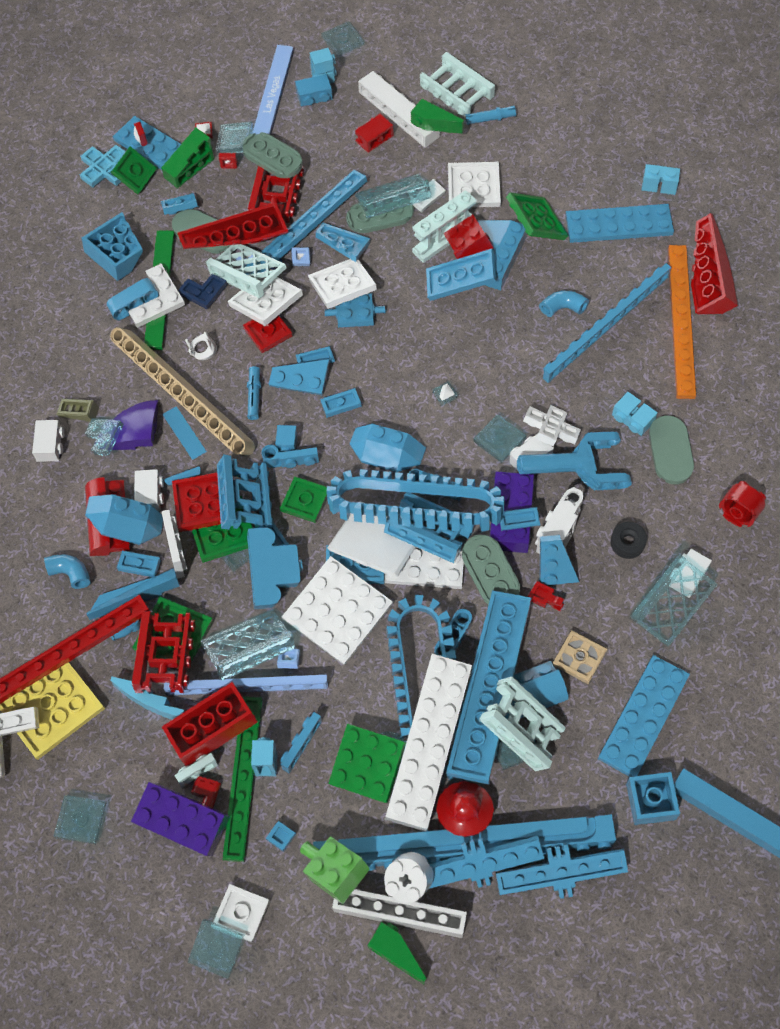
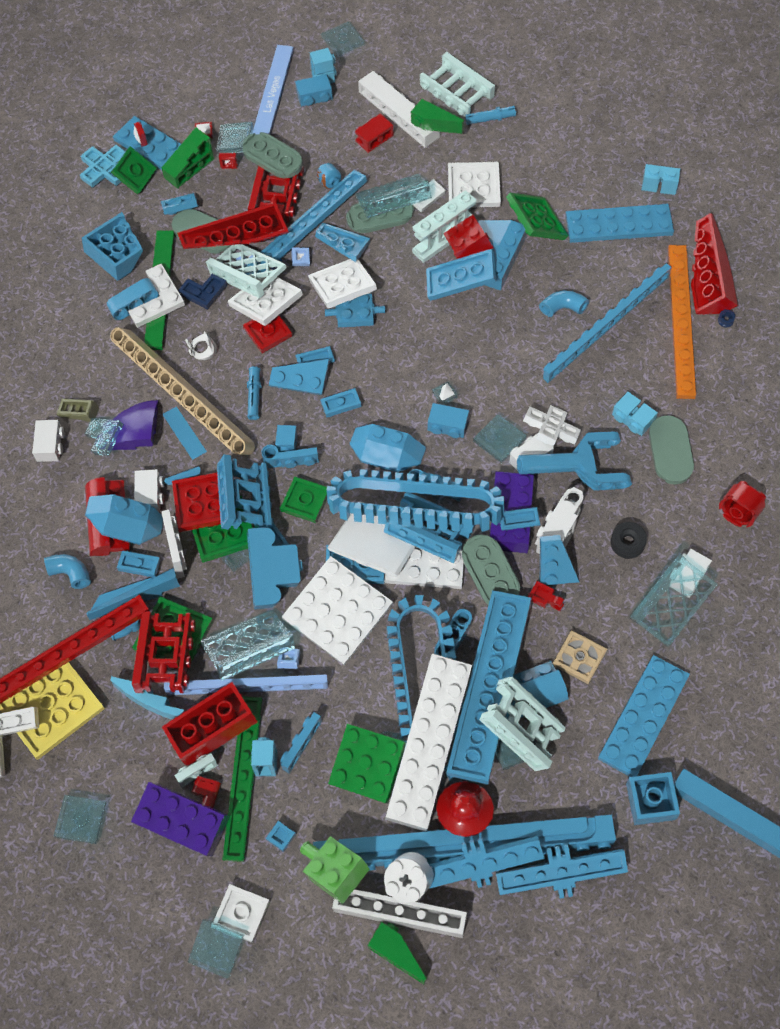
none -> dark azure head [316,163,341,189]
none -> dark azure brick [428,403,469,438]
none -> dark blue bush [718,310,735,328]

